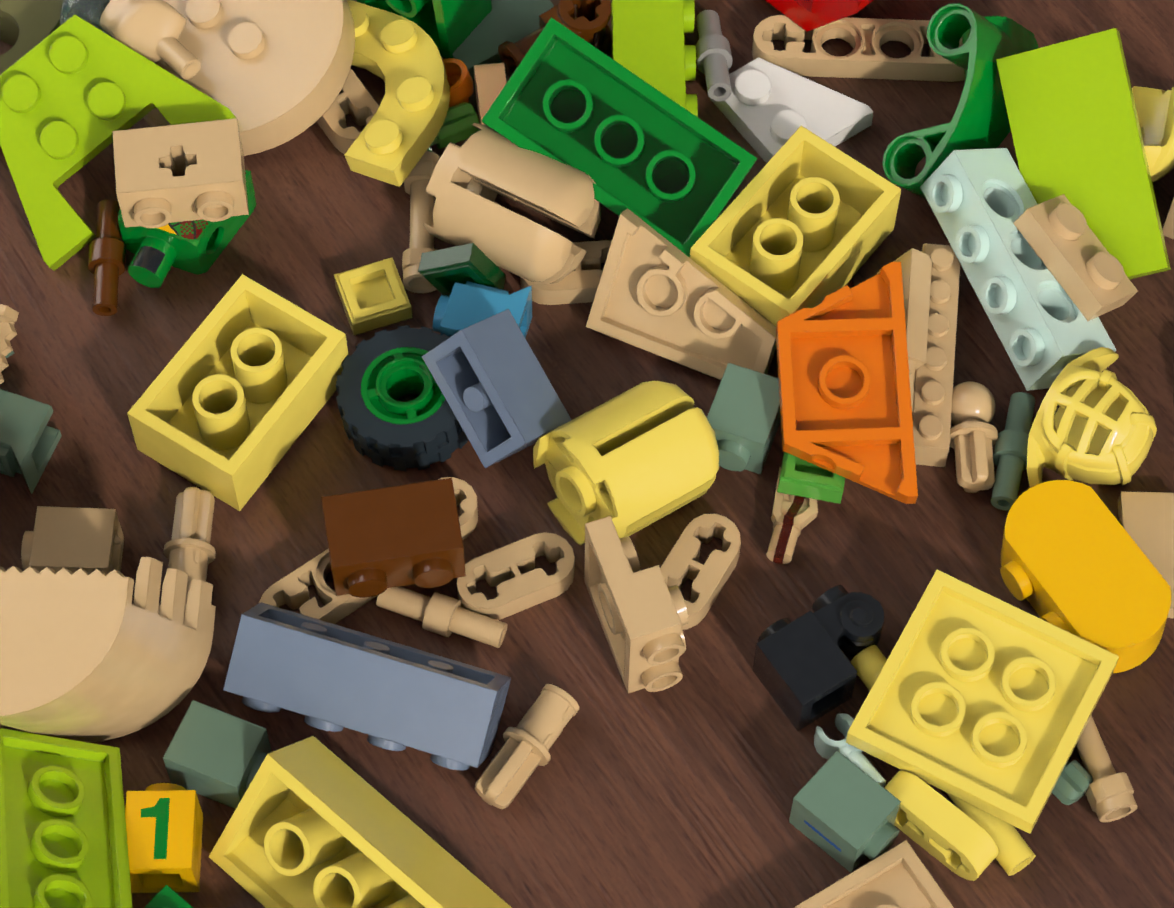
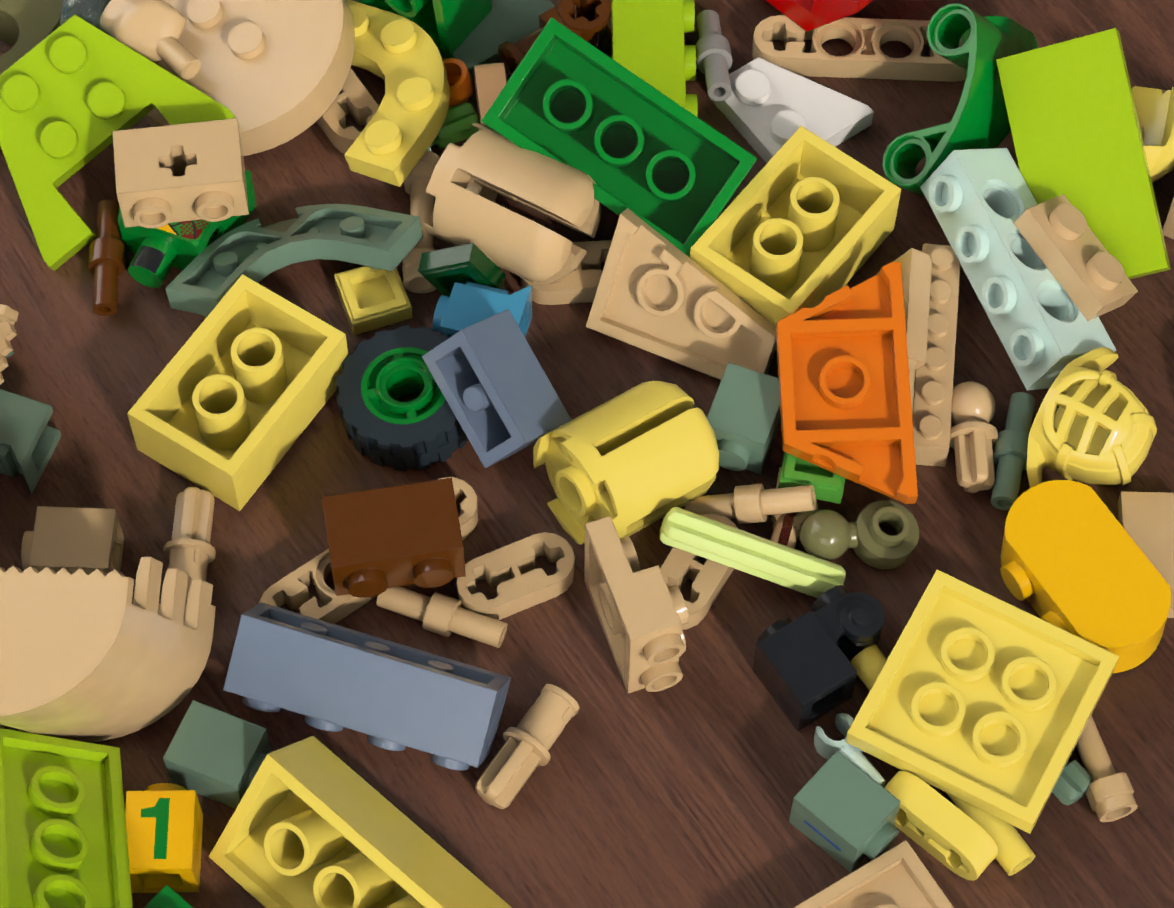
none -> sand green plate [165,204,423,317]
none -> yellowish green axle [659,507,846,598]
none -> tan bar [685,484,816,524]
none -> olive plate [800,500,919,570]

